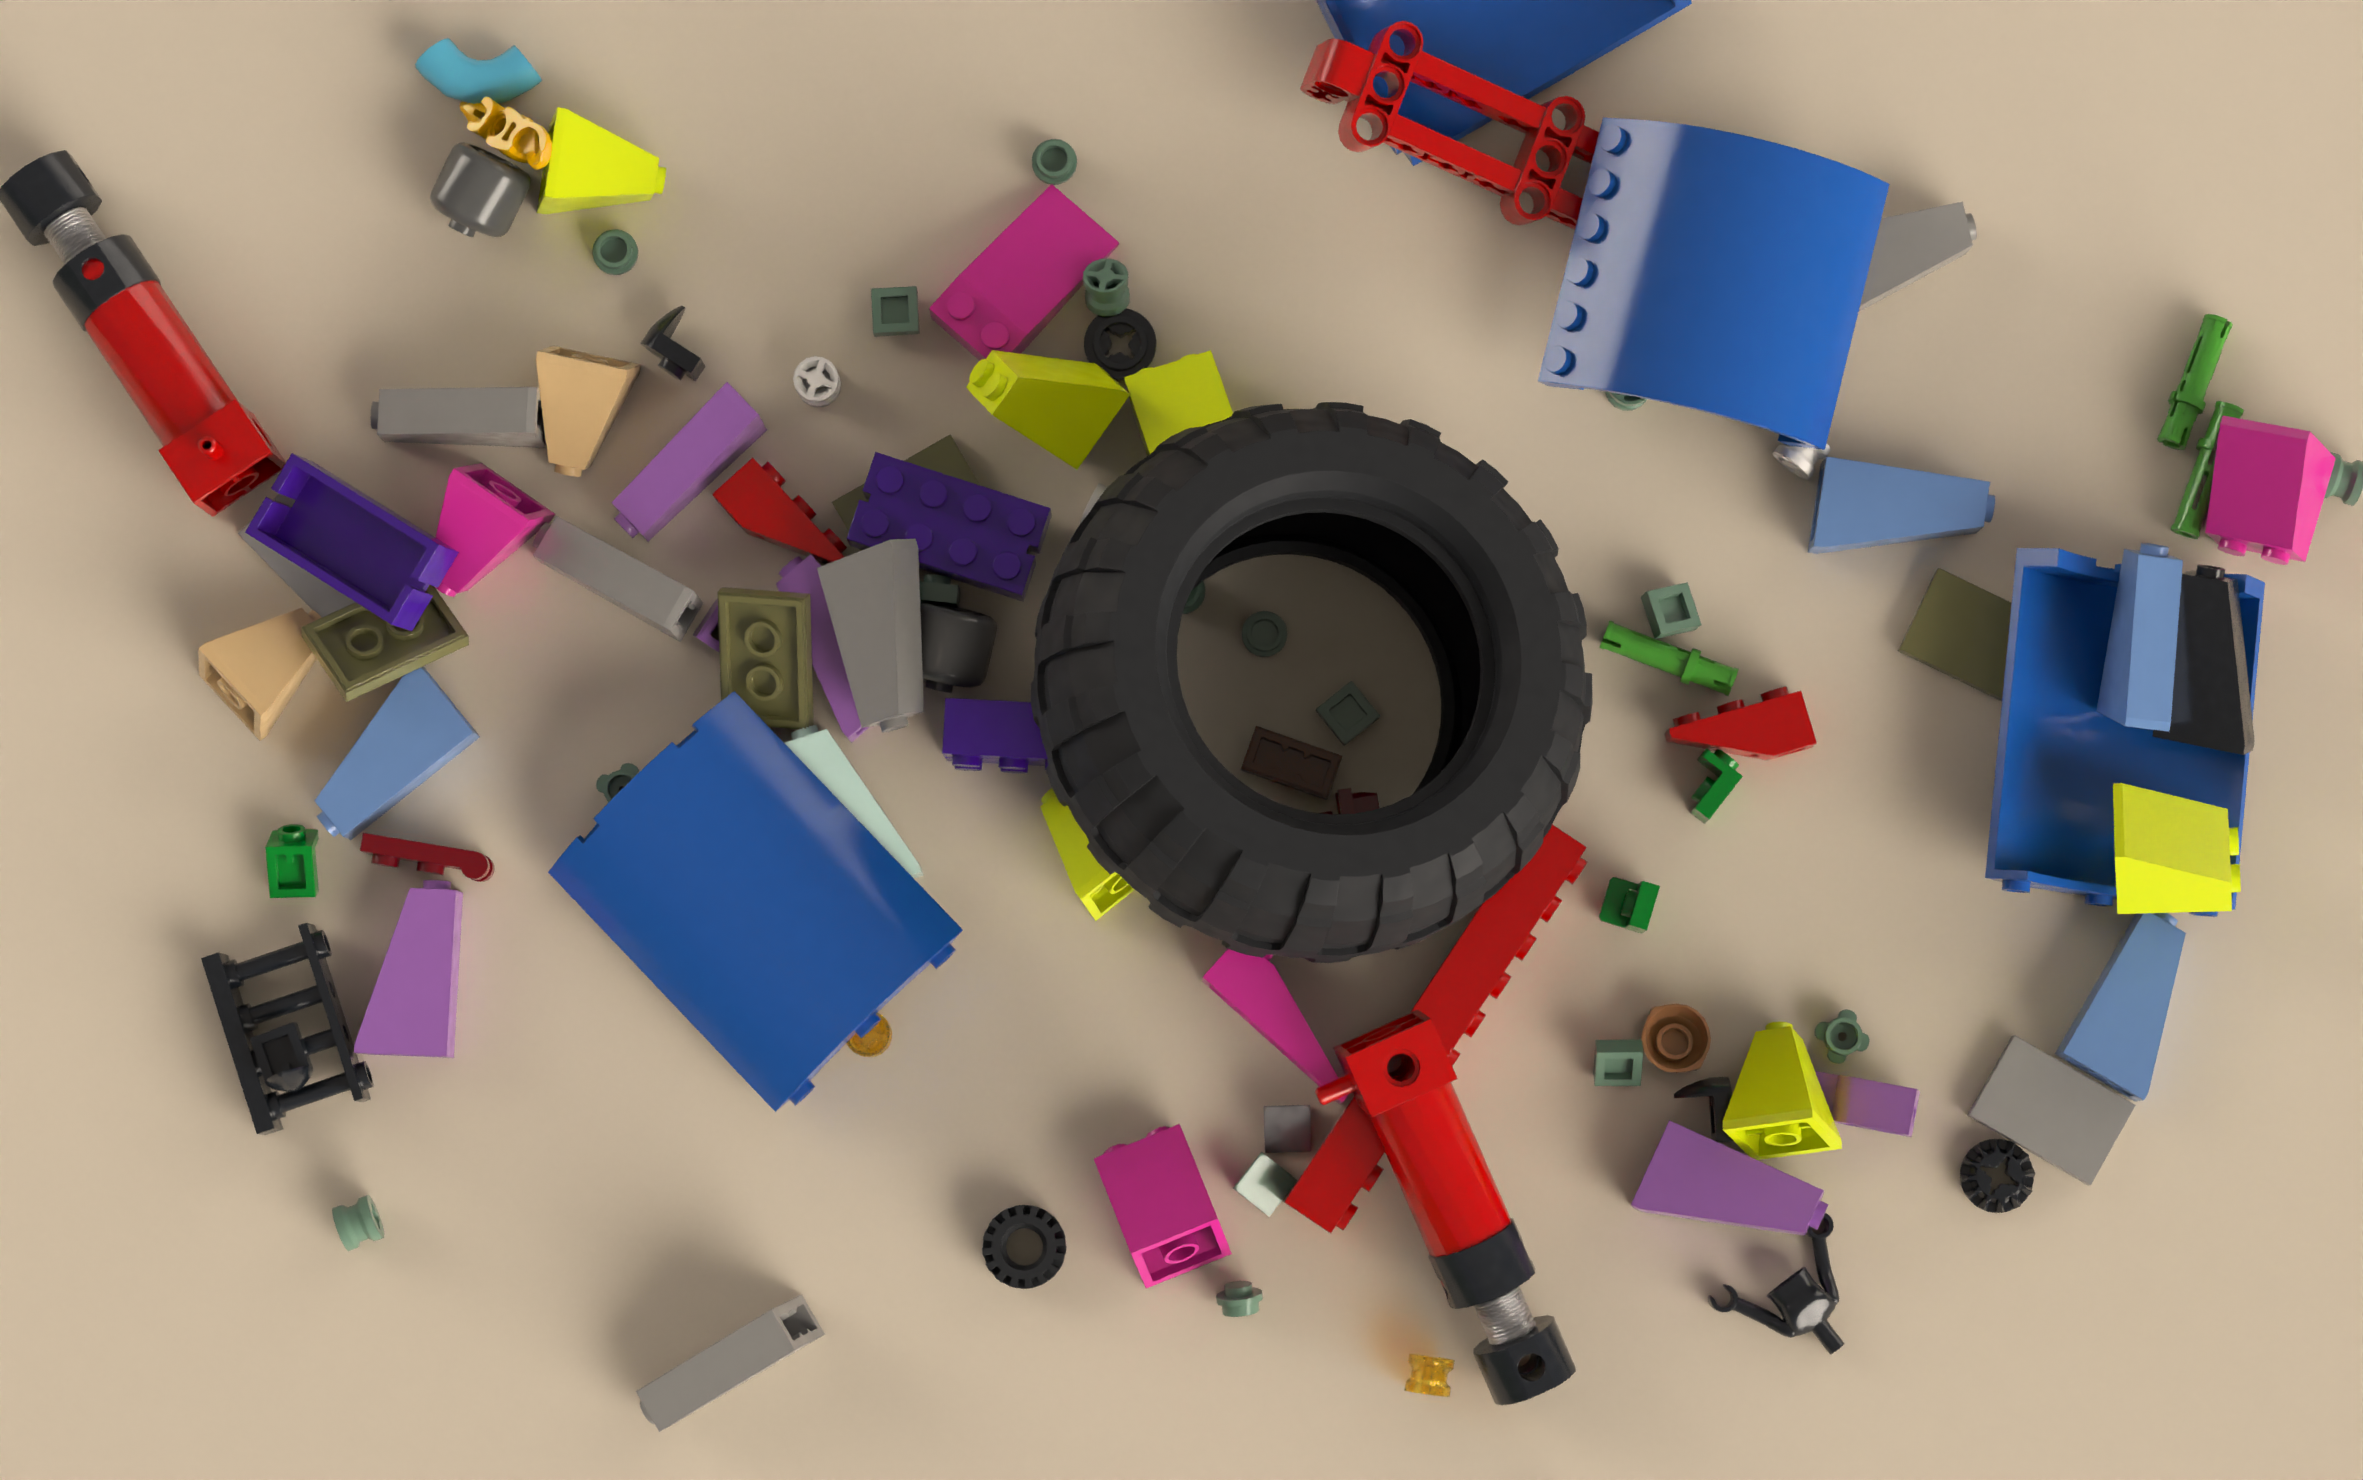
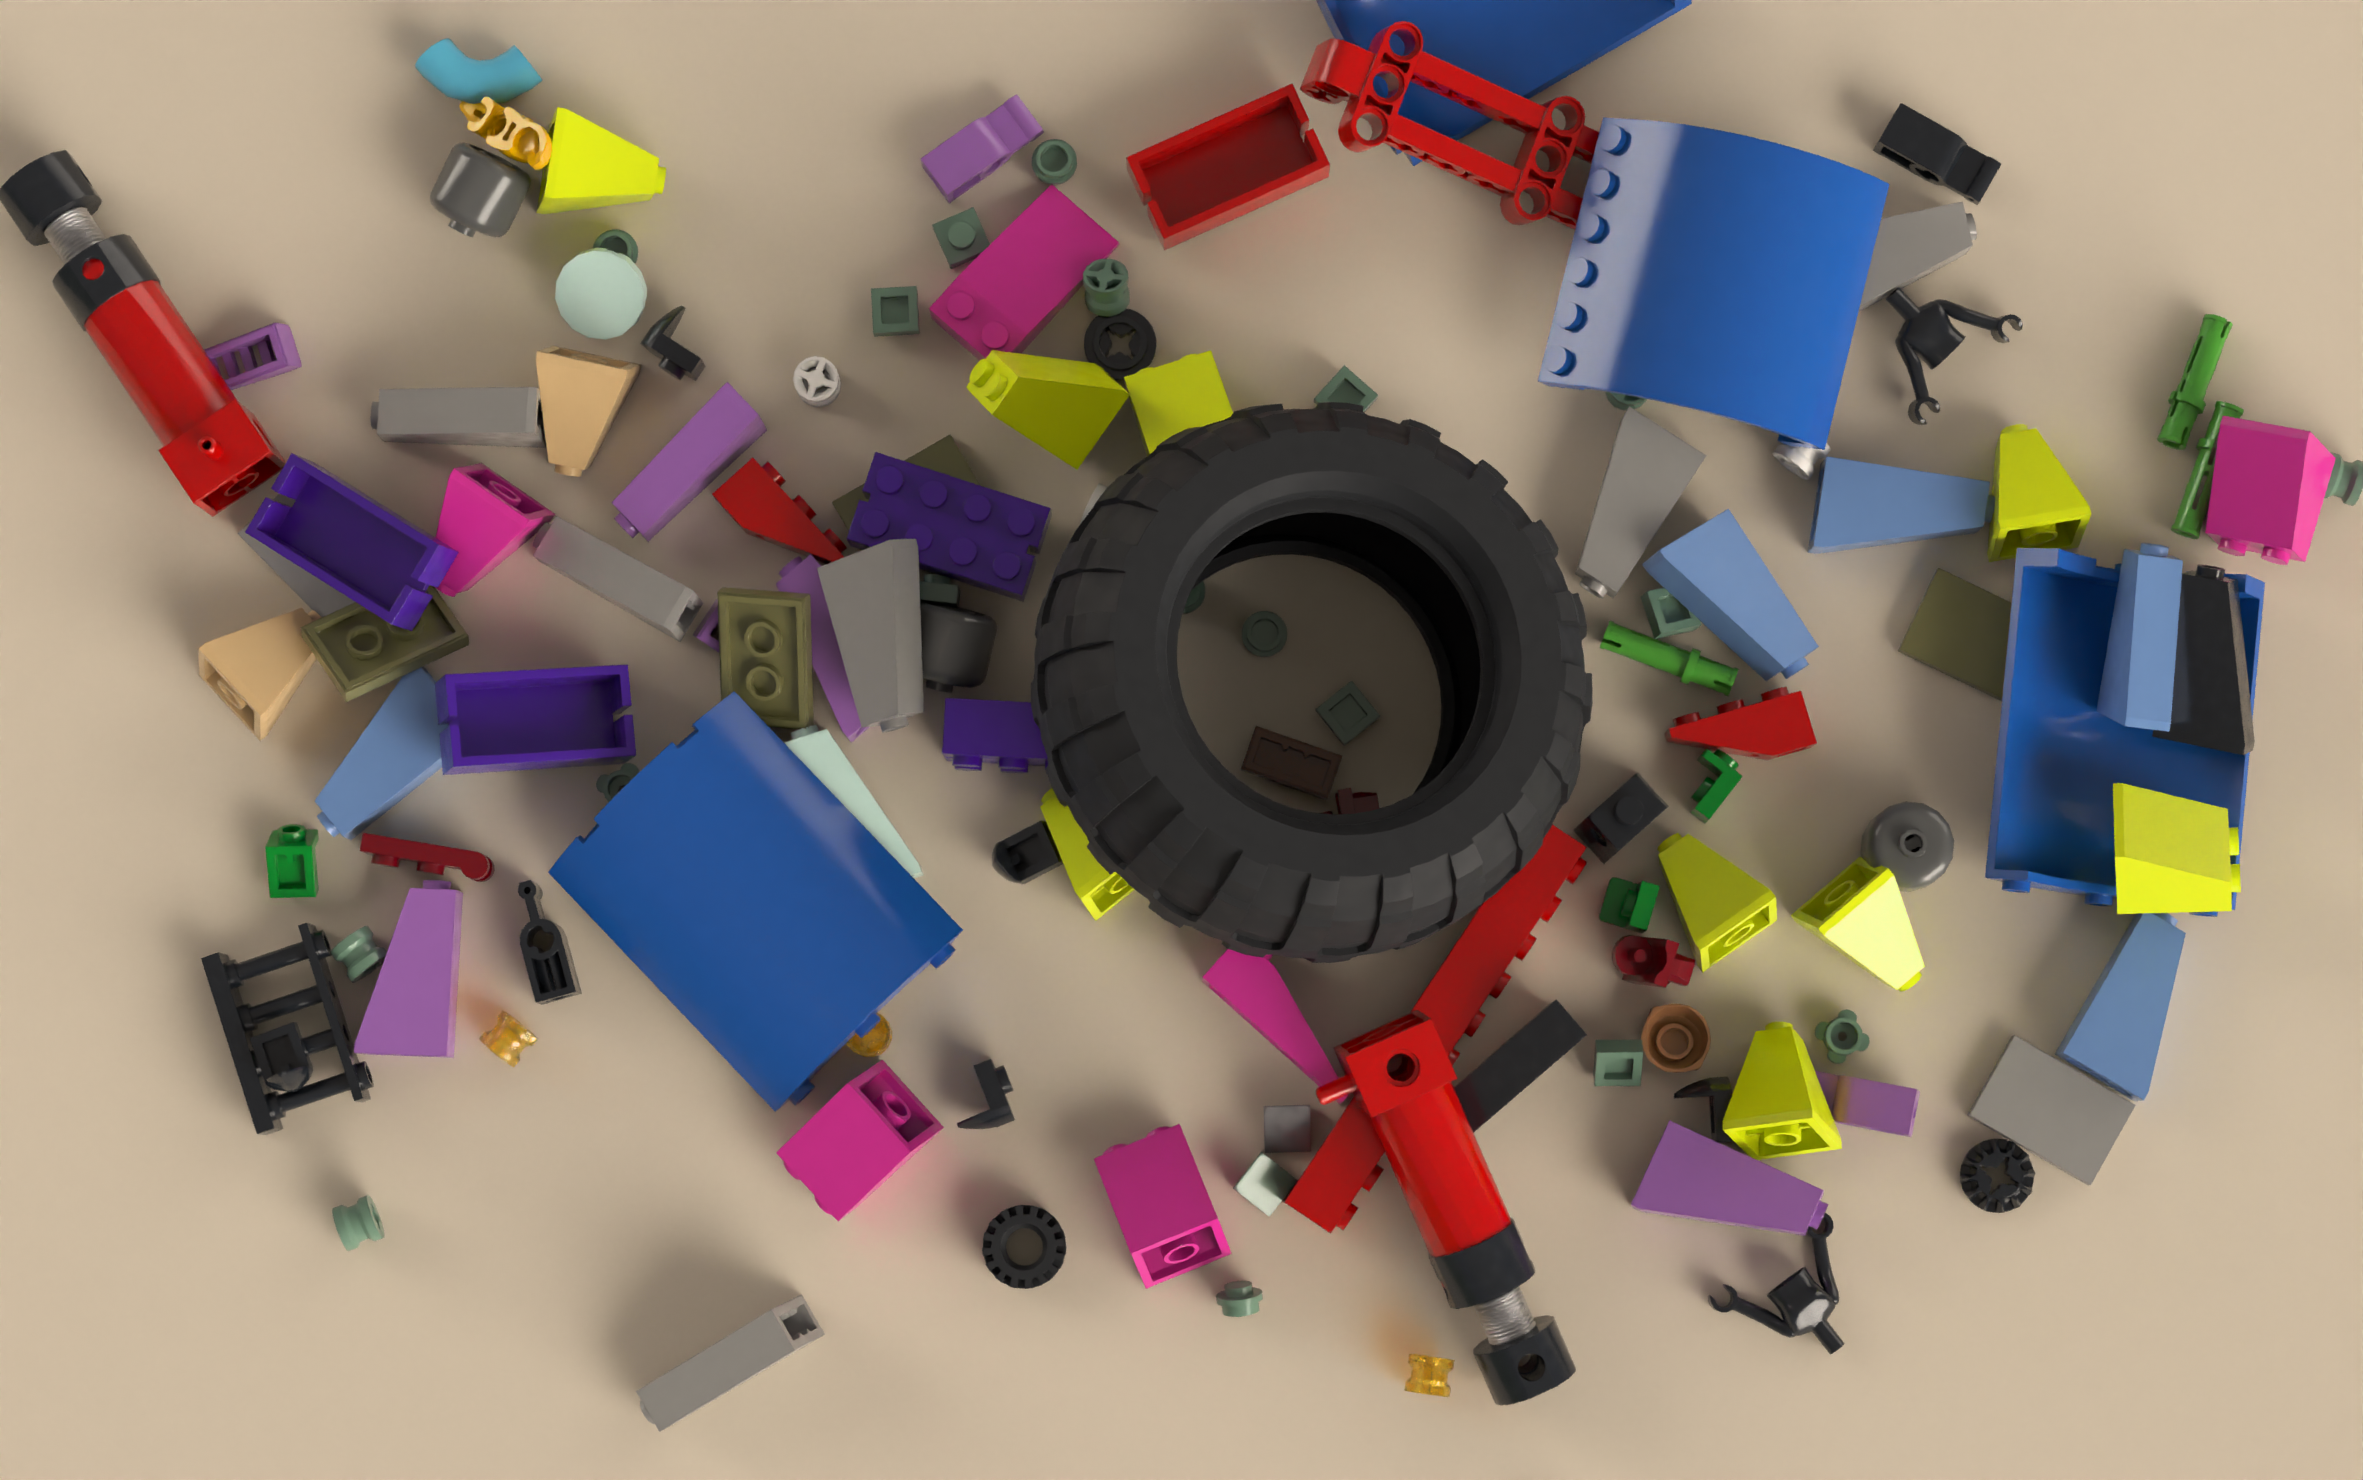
none -> medium lavender slope [204,323,302,390]
none -> sand green wheel [330,926,387,983]
none -> dark purple piece [435,664,636,775]
none -> clear yellow wheel [479,1010,538,1068]
none -> black piece [518,880,582,1005]
none -> light aqua tile [555,247,647,340]
none -> dark pink slope [776,1060,944,1221]
none -> medium lavender piece [921,94,1044,203]
none -> sand green plate [932,207,990,269]
none -> black plate [957,1059,1015,1129]
none -> black plate [992,820,1063,884]
none -> red piece [1126,84,1330,250]
none -> sand green plate [1314,365,1378,413]
none -> black slope [1454,999,1587,1133]
none -> black torso [1573,772,1669,864]
none -> light grey slope [1575,406,1706,598]
none -> dark red hips [1612,935,1695,988]
none -> medium blue slope [1642,509,1819,681]
none -> neon yellow slope [1657,833,1777,973]
none -> neon yellow slope [1790,857,1925,992]
none -> dark grey head [1860,801,1954,892]
none -> black piece [1873,103,2001,205]
none -> black piece [1886,287,2023,425]
none -> neon yellow slope [1987,424,2091,562]

